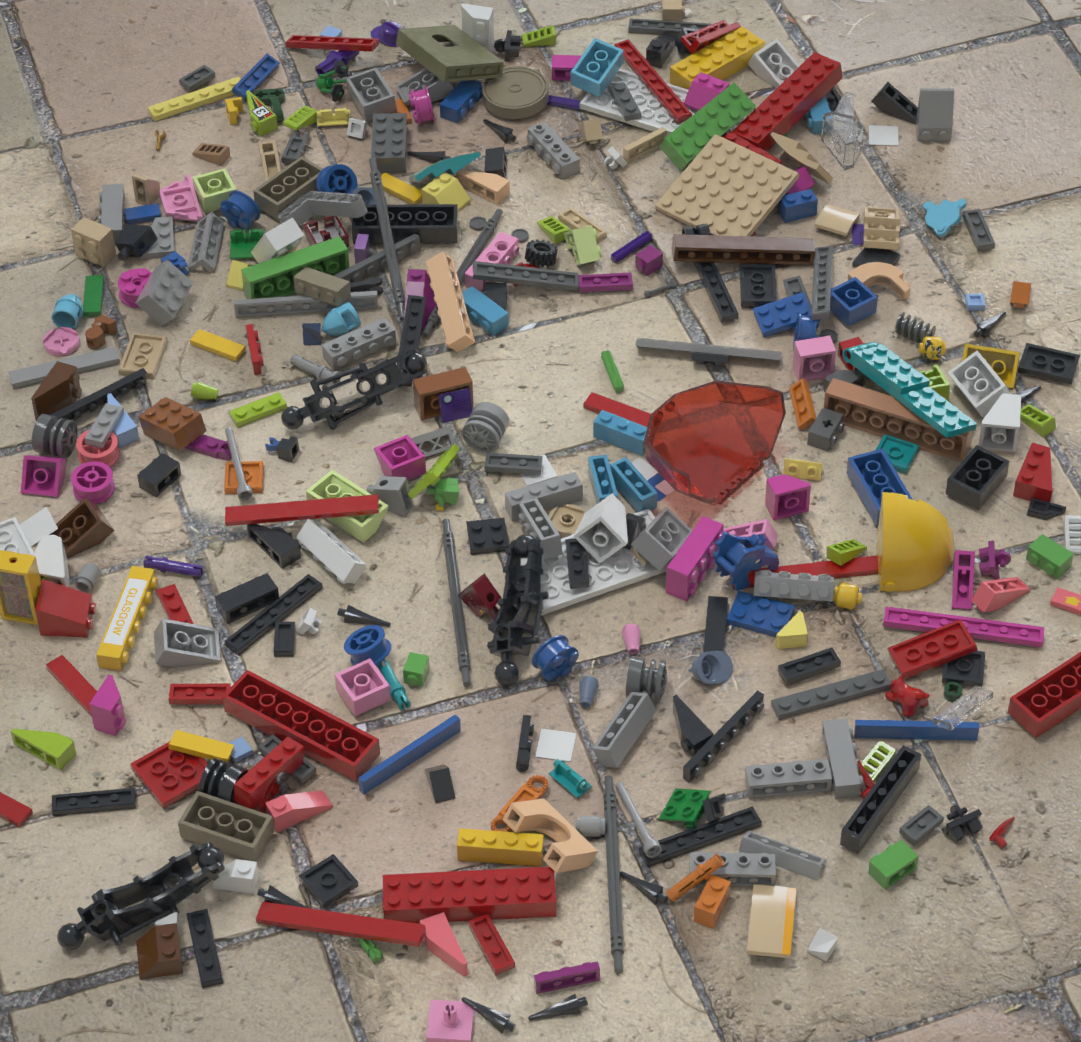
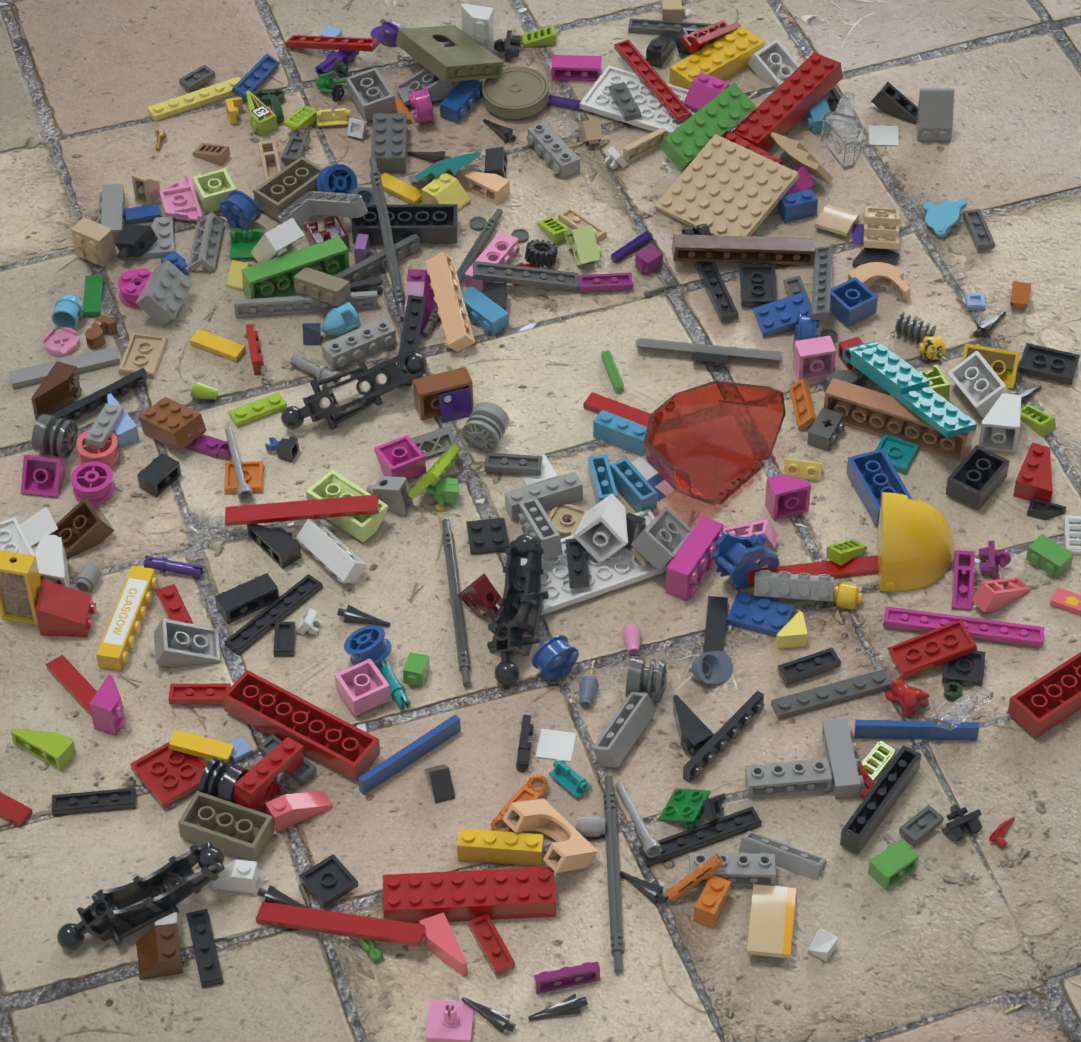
medium azure brick [570,38,624,97] -> none

